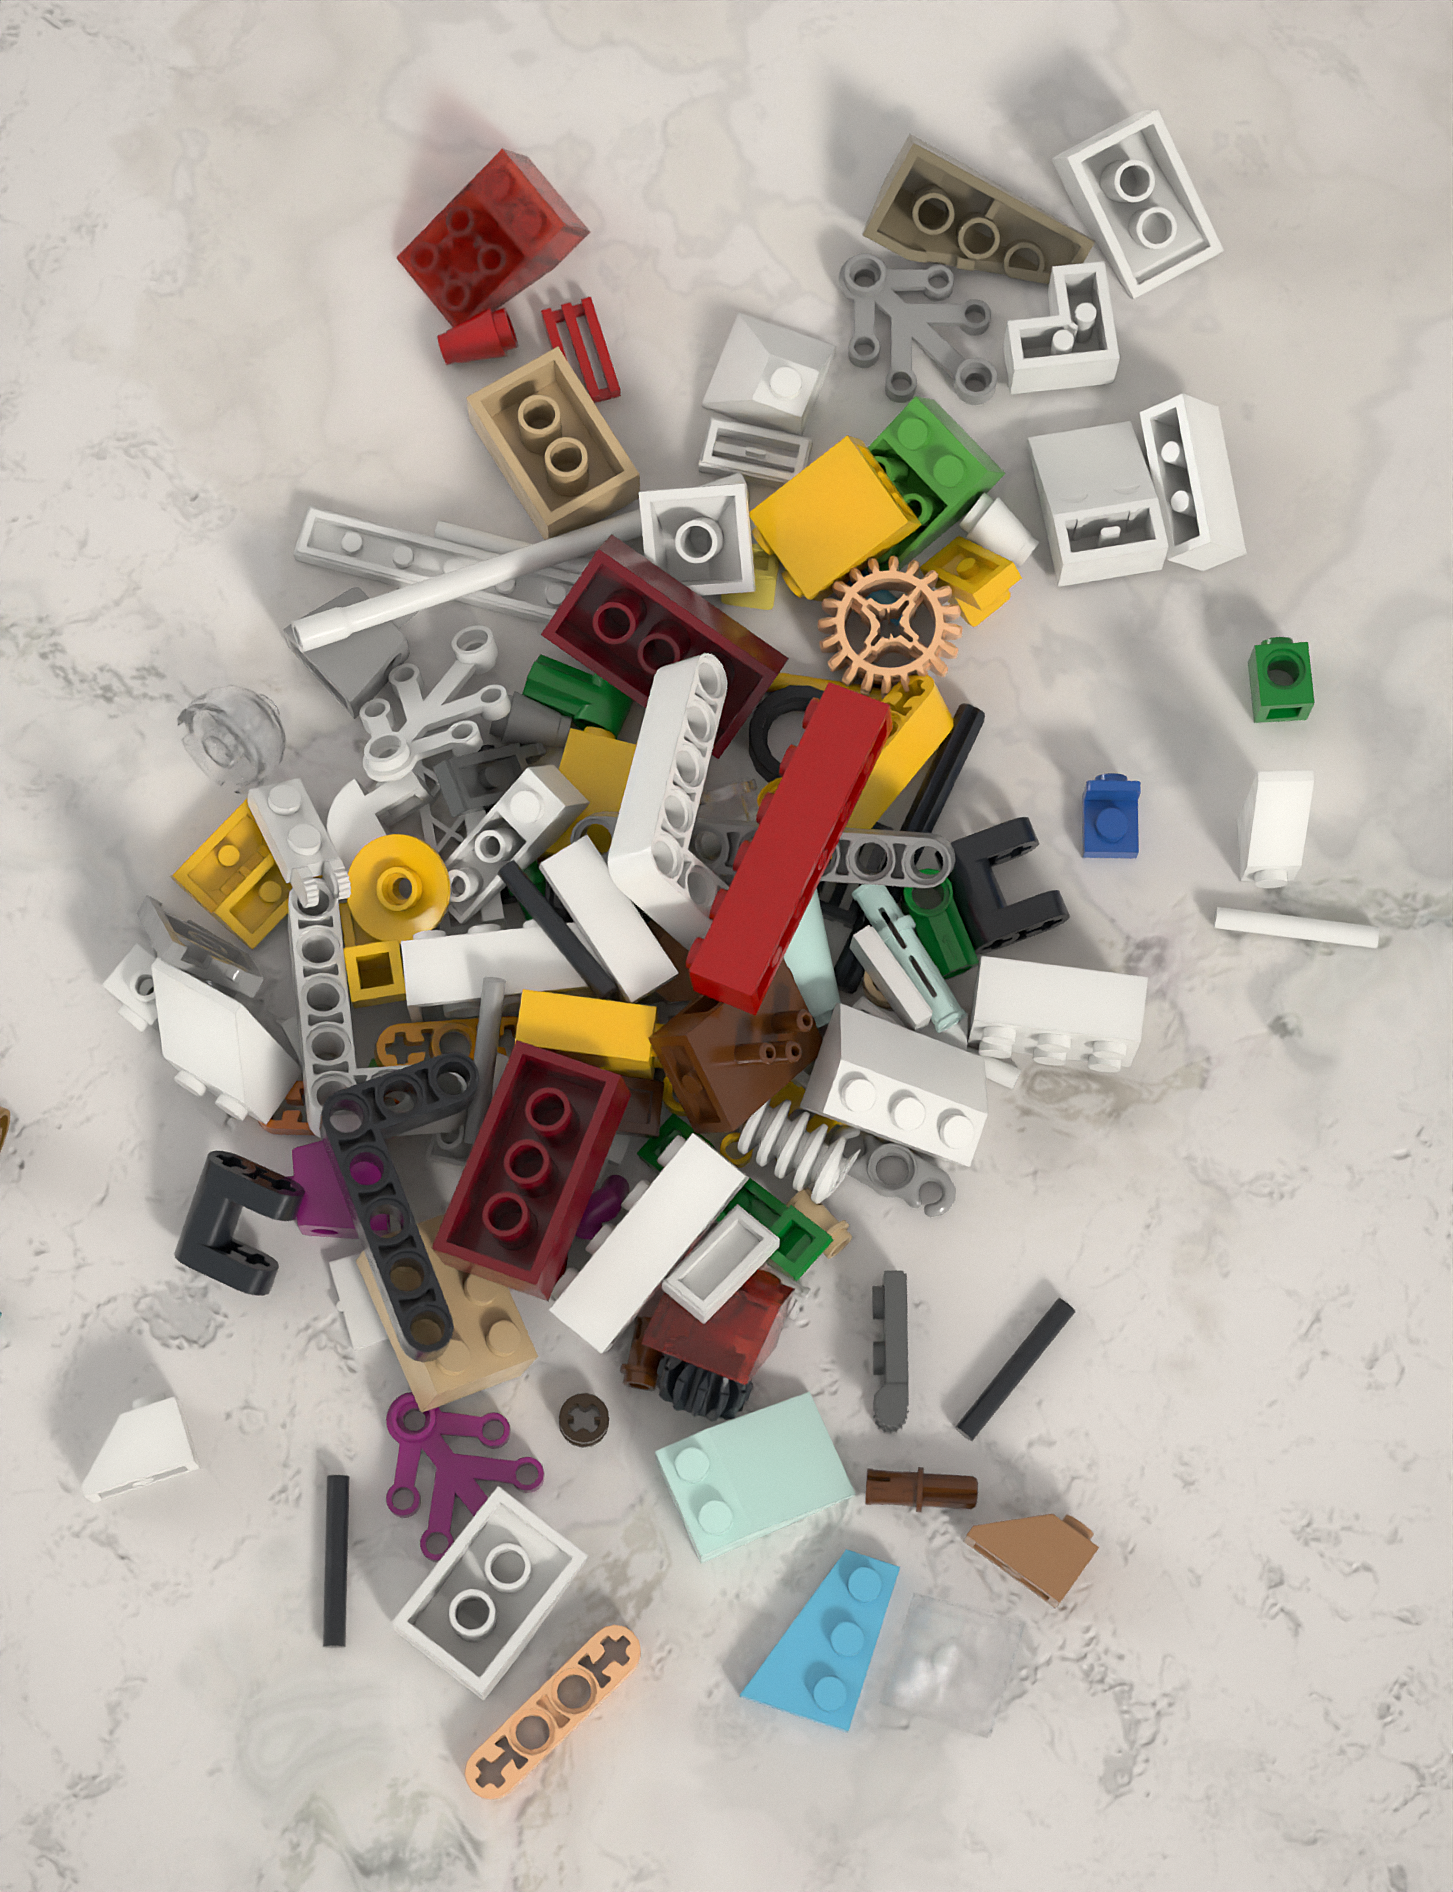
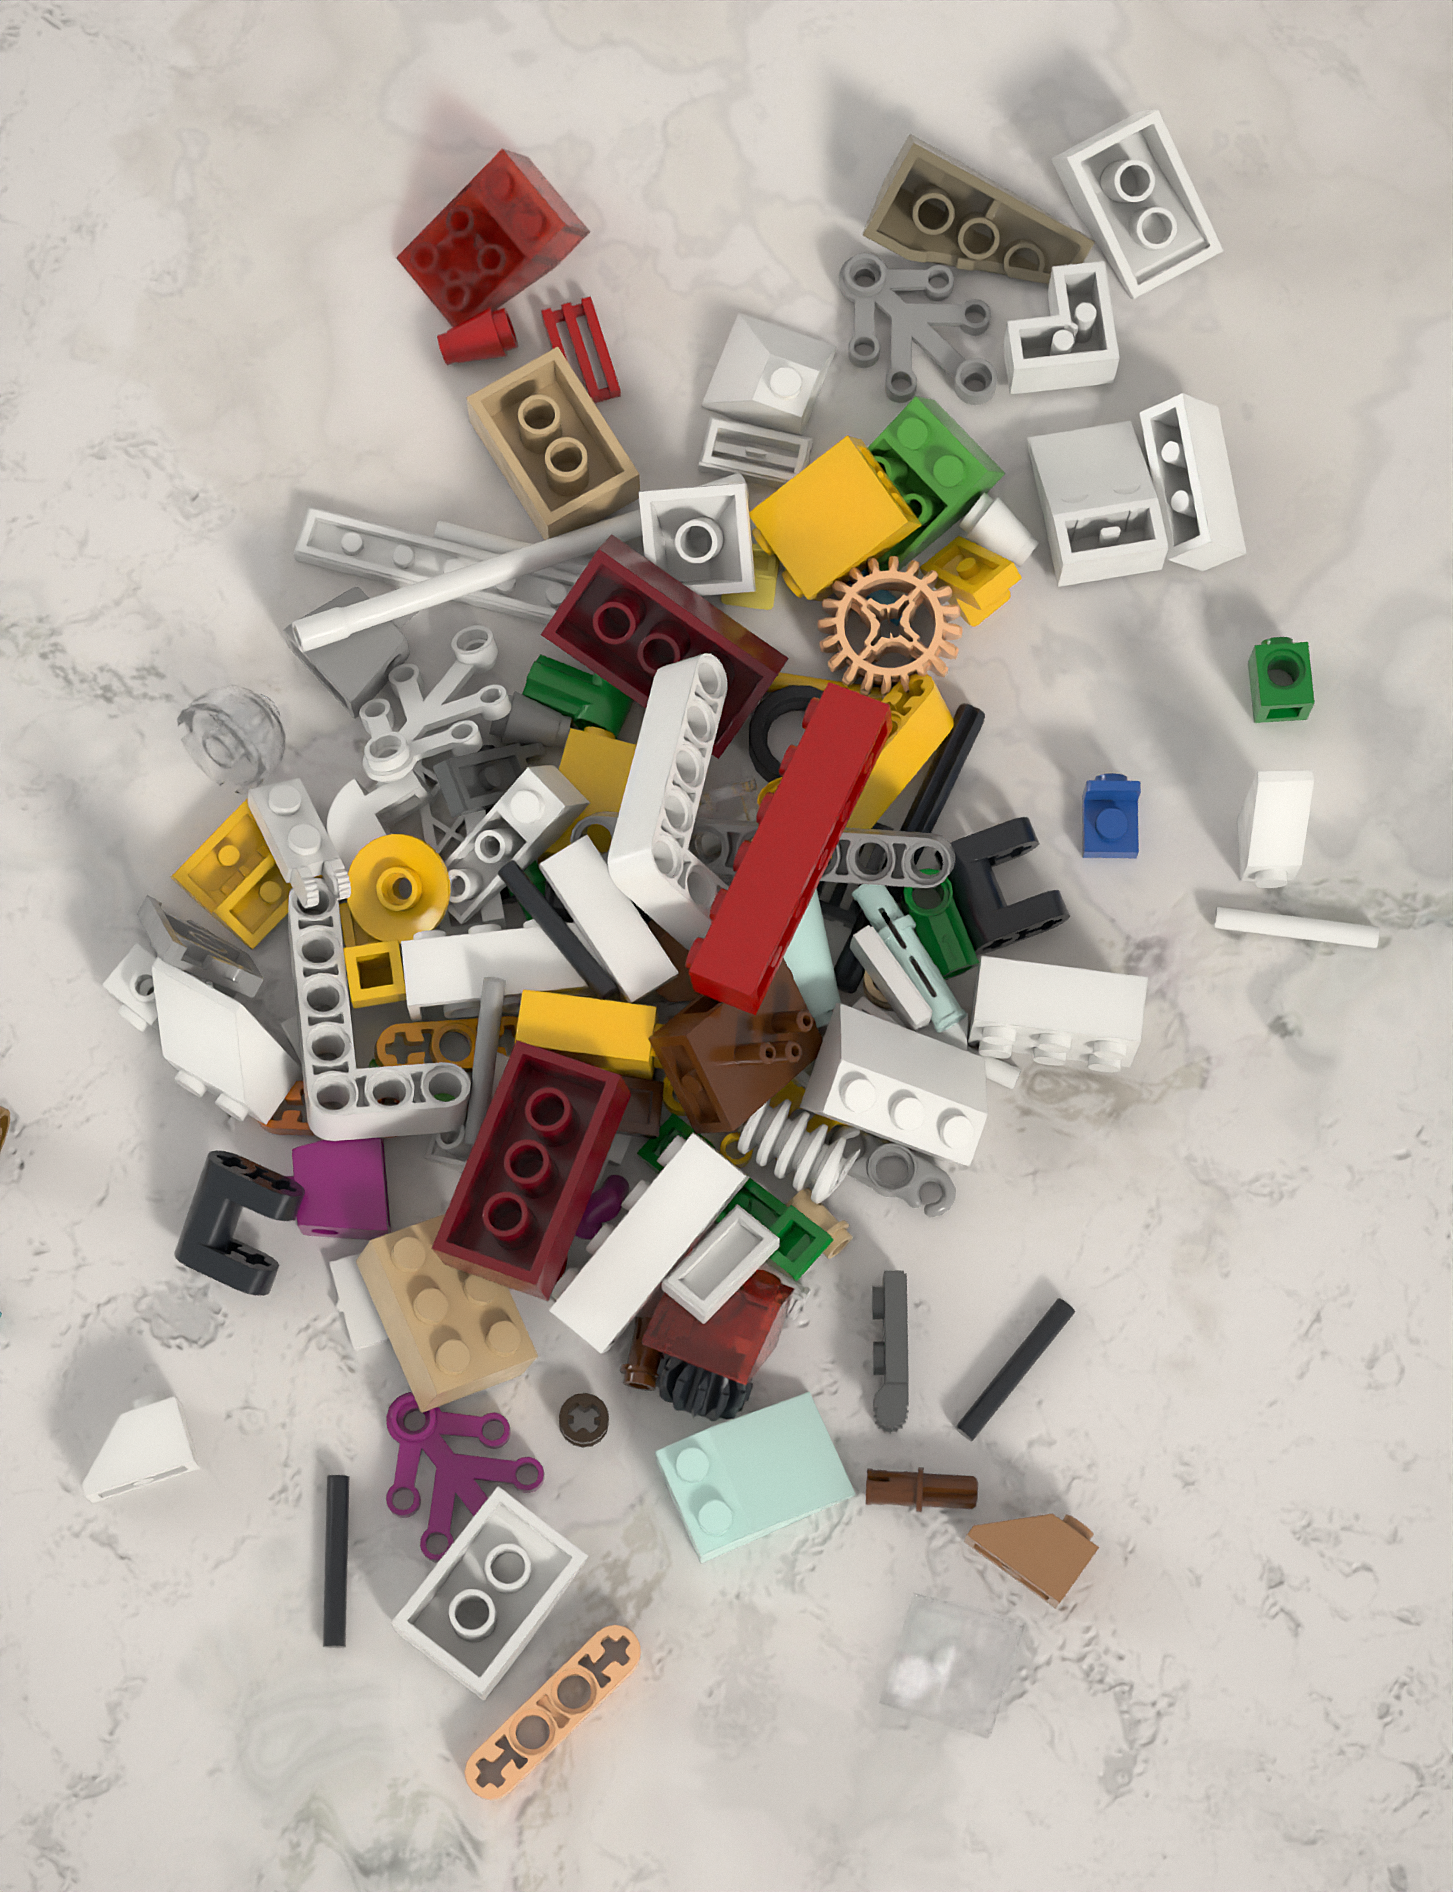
black beam [319,1052,480,1362] -> none
medium azure wing [739,1549,900,1733] -> none

